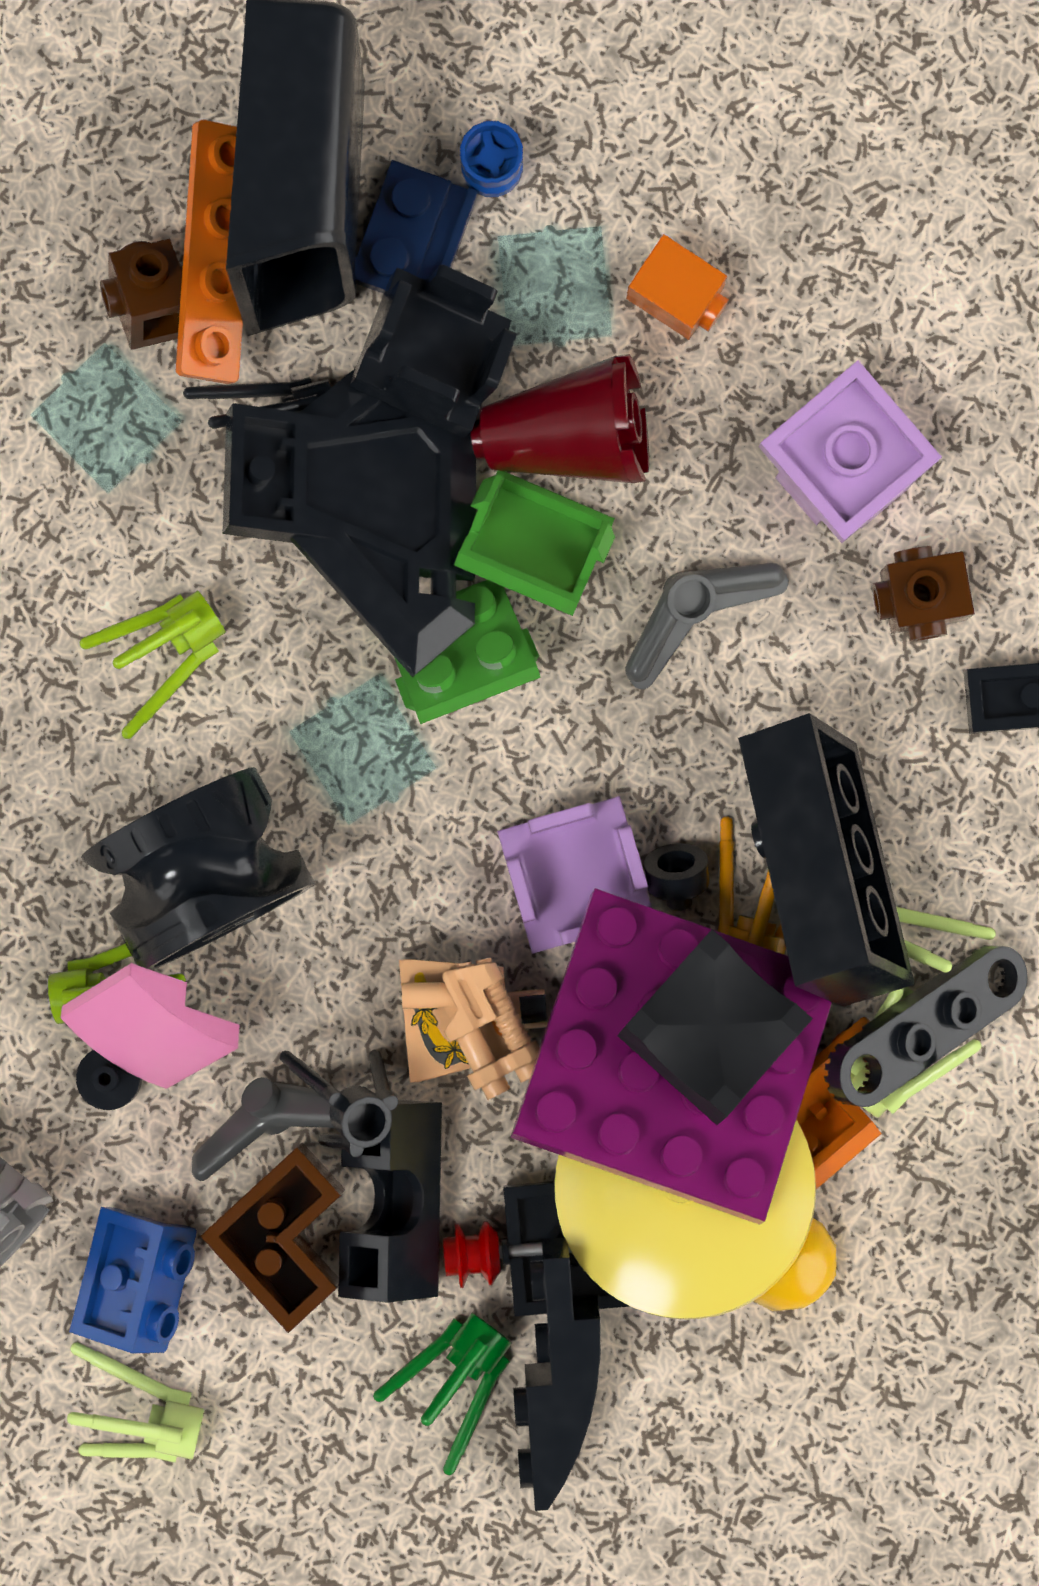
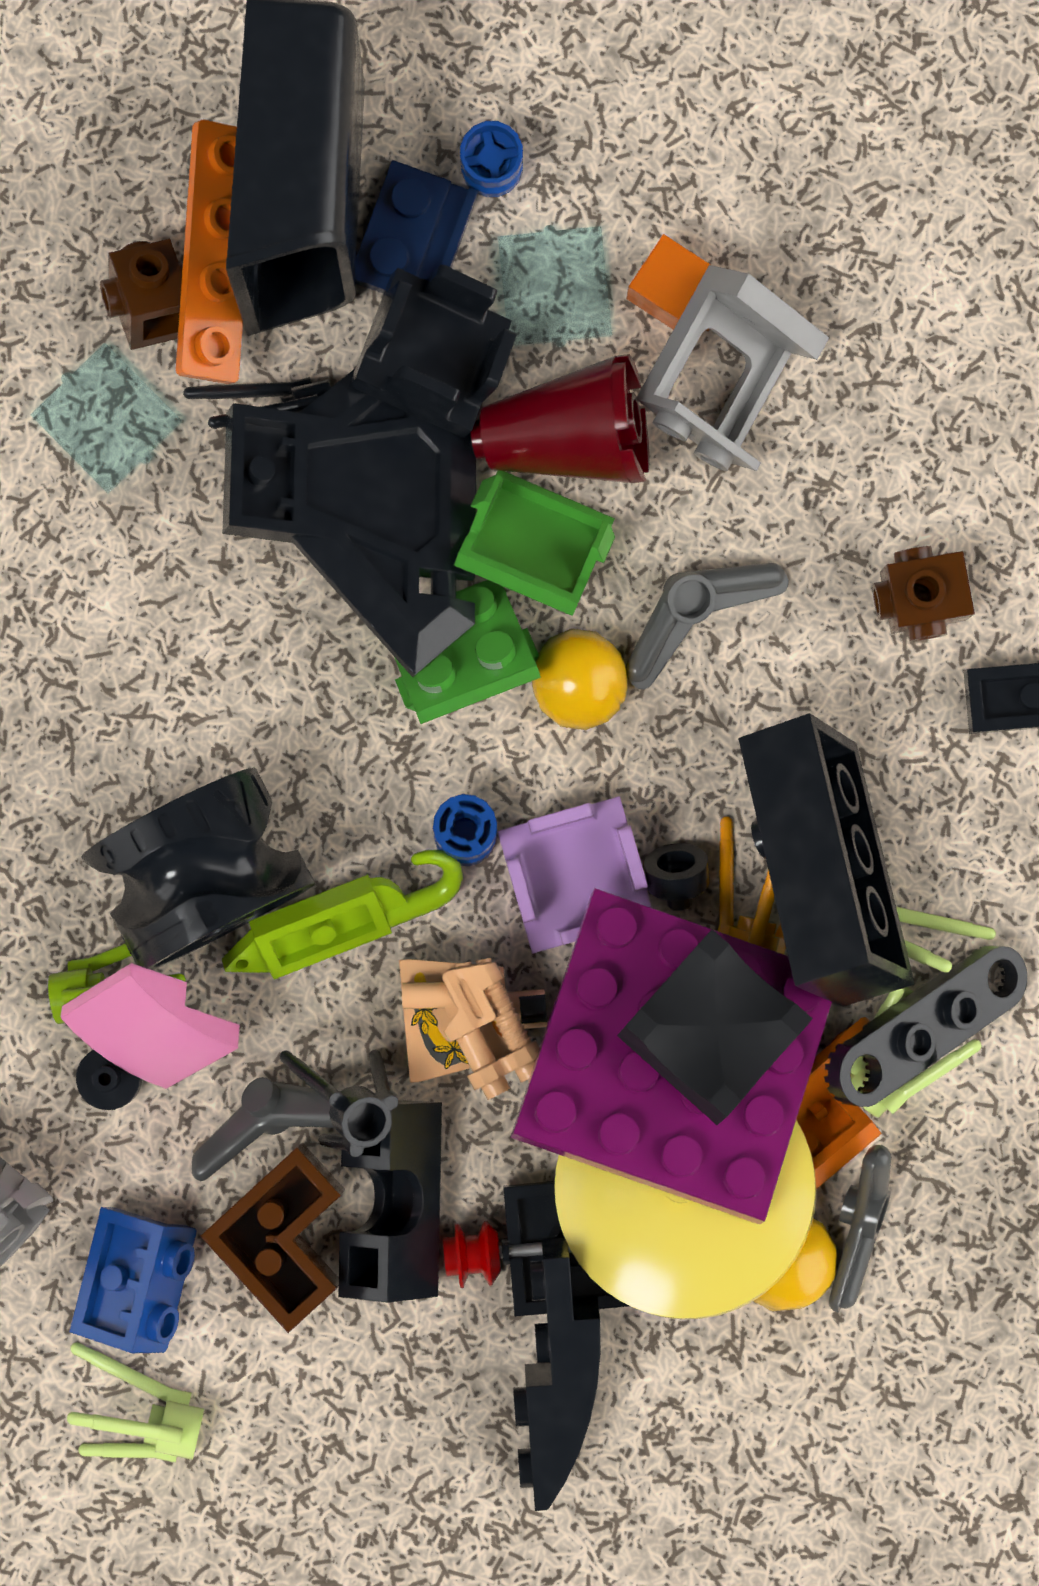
lime plant [80,590,226,739] -> none
clear light blue piece [289,675,437,825] -> none
green plant [373,1312,512,1476] -> none
lavender panel [759,360,942,543] -> none
none -> lime plate [221,849,463,980]
none -> blue wheel [433,794,497,867]
none -> yellow hair [532,628,627,730]
none -> light grey window [636,265,829,471]
none -> dark grey piece [829,1145,892,1313]

